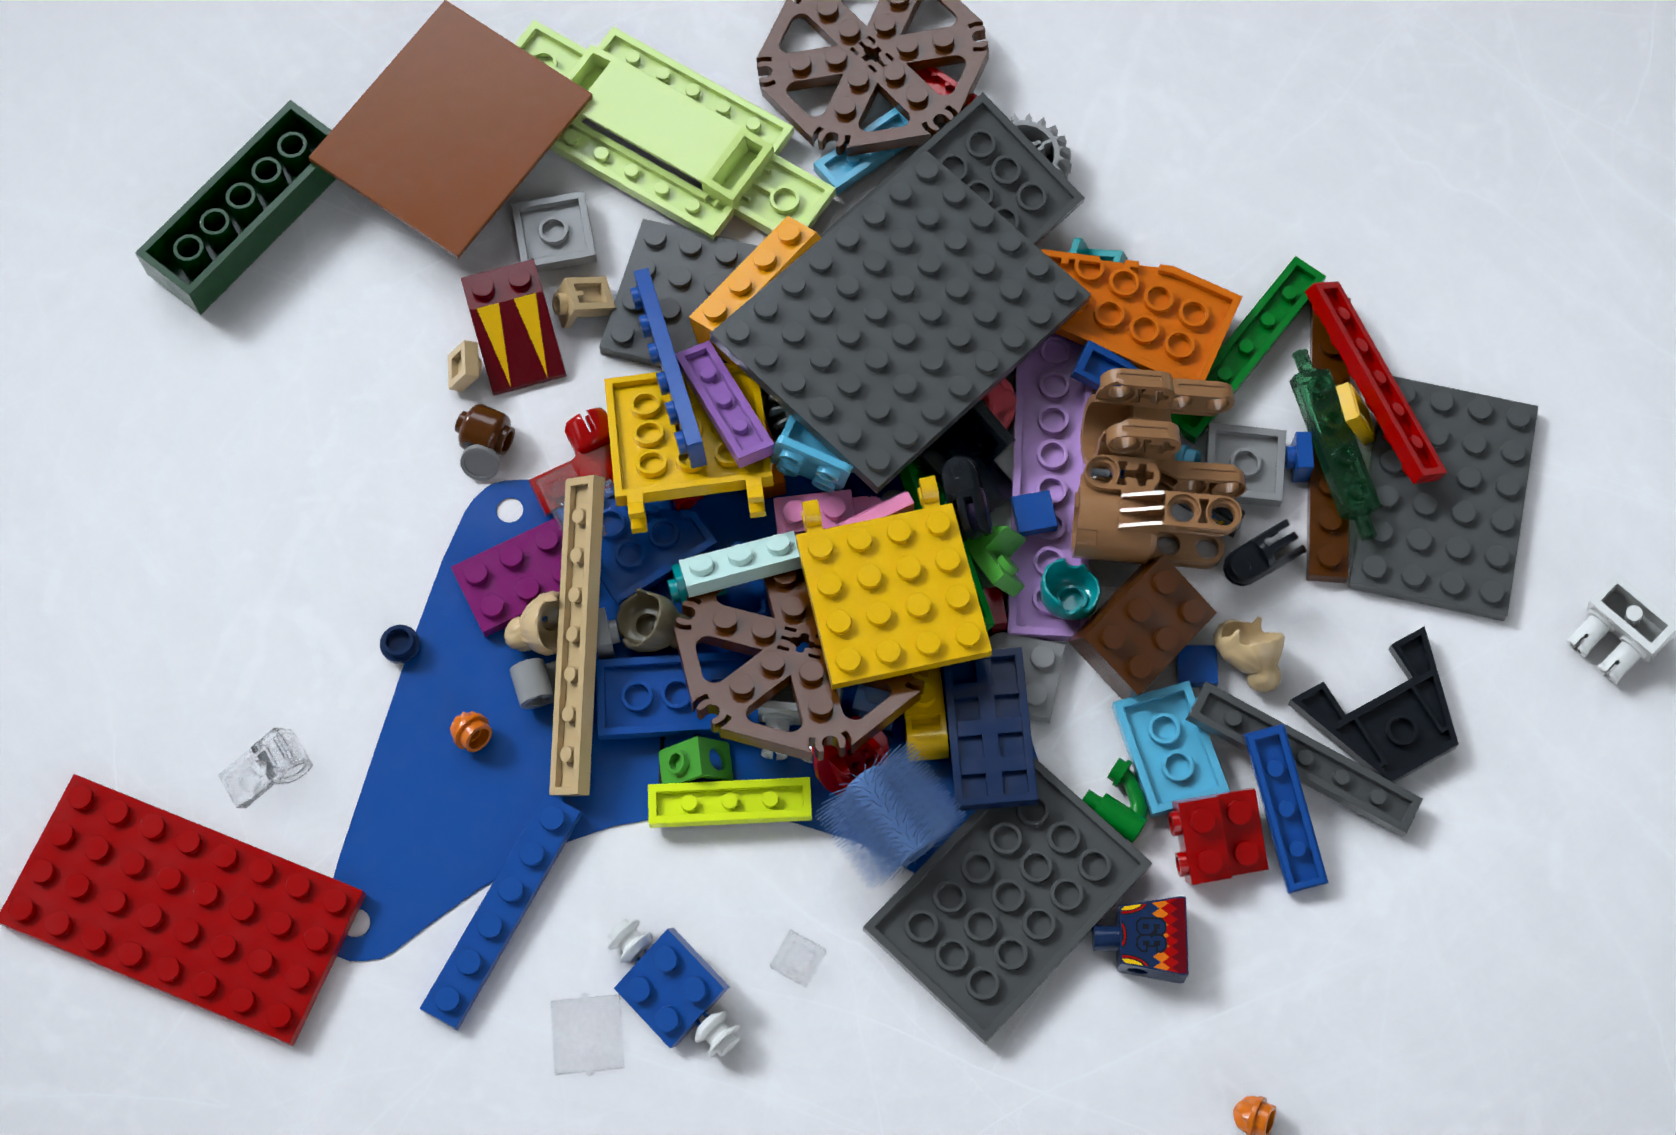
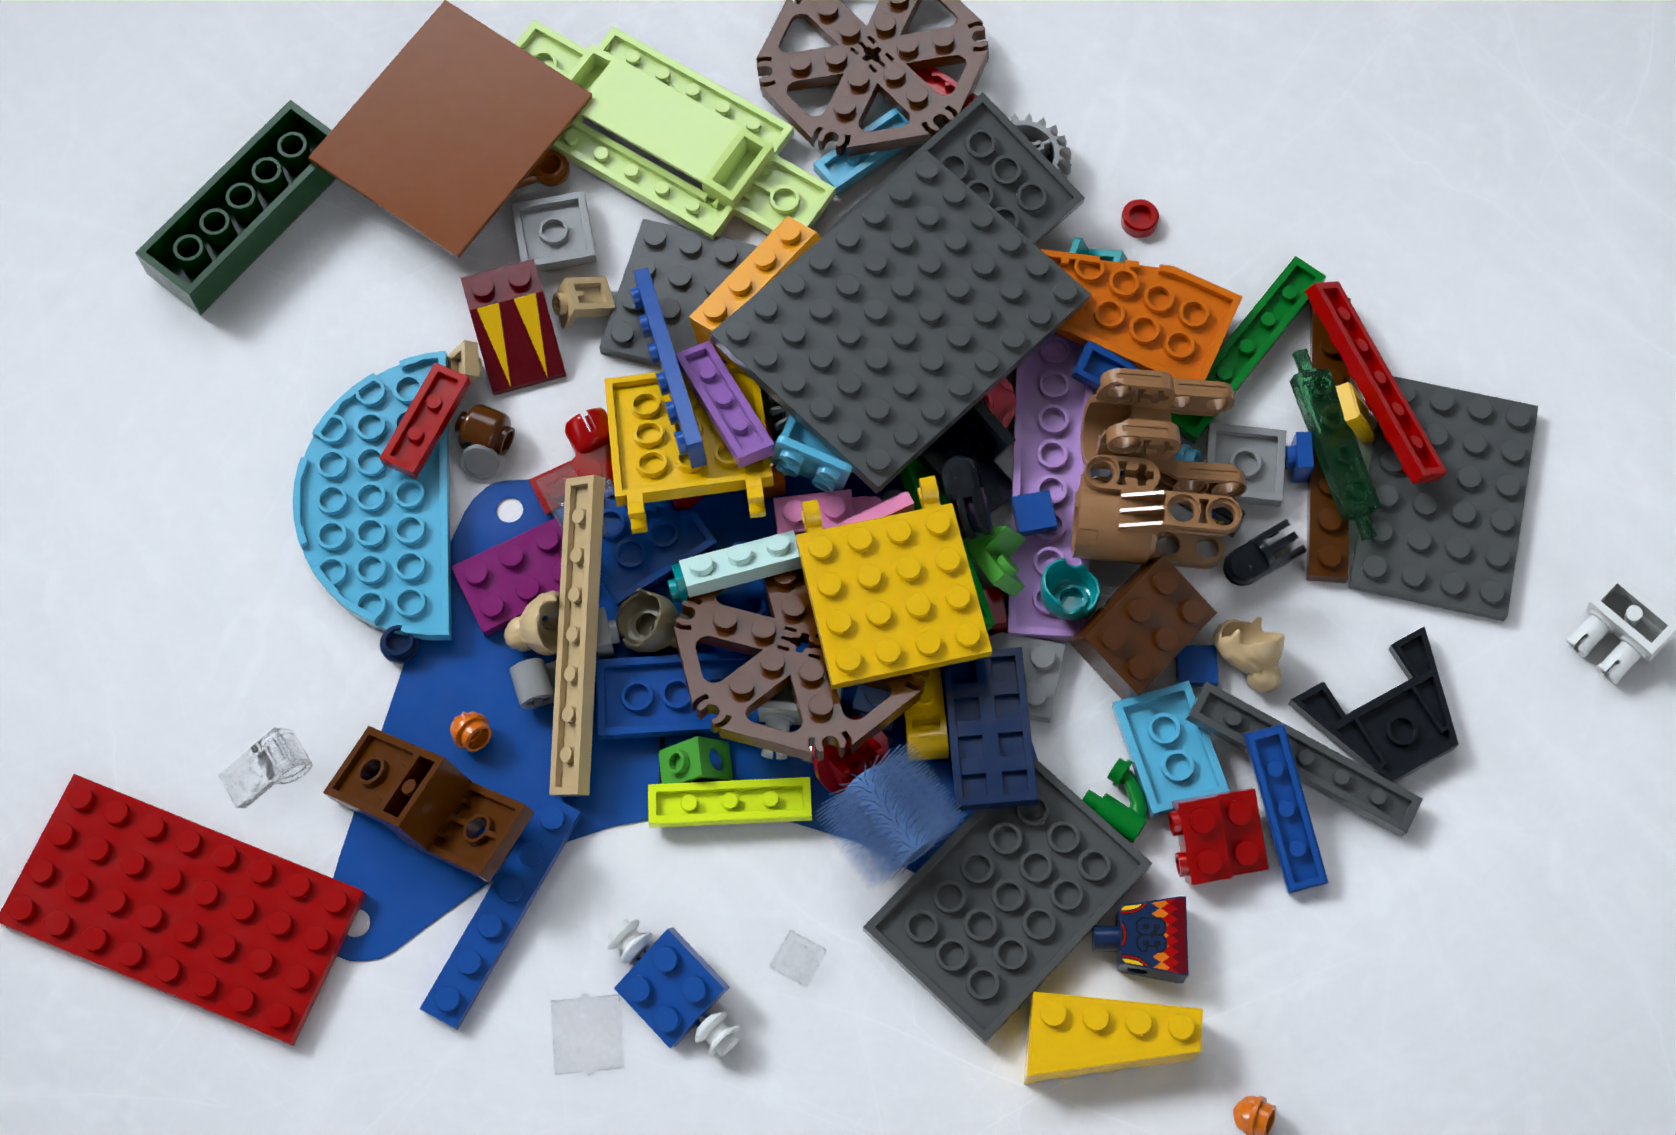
none -> medium azure plate [293,351,452,641]
none -> reddish brown bracket [323,726,535,882]
none -> red plate [380,362,471,479]
none -> dark orange plate [517,150,570,189]
none -> yellow wedge [1024,991,1203,1084]
none -> red tile [1121,199,1159,238]

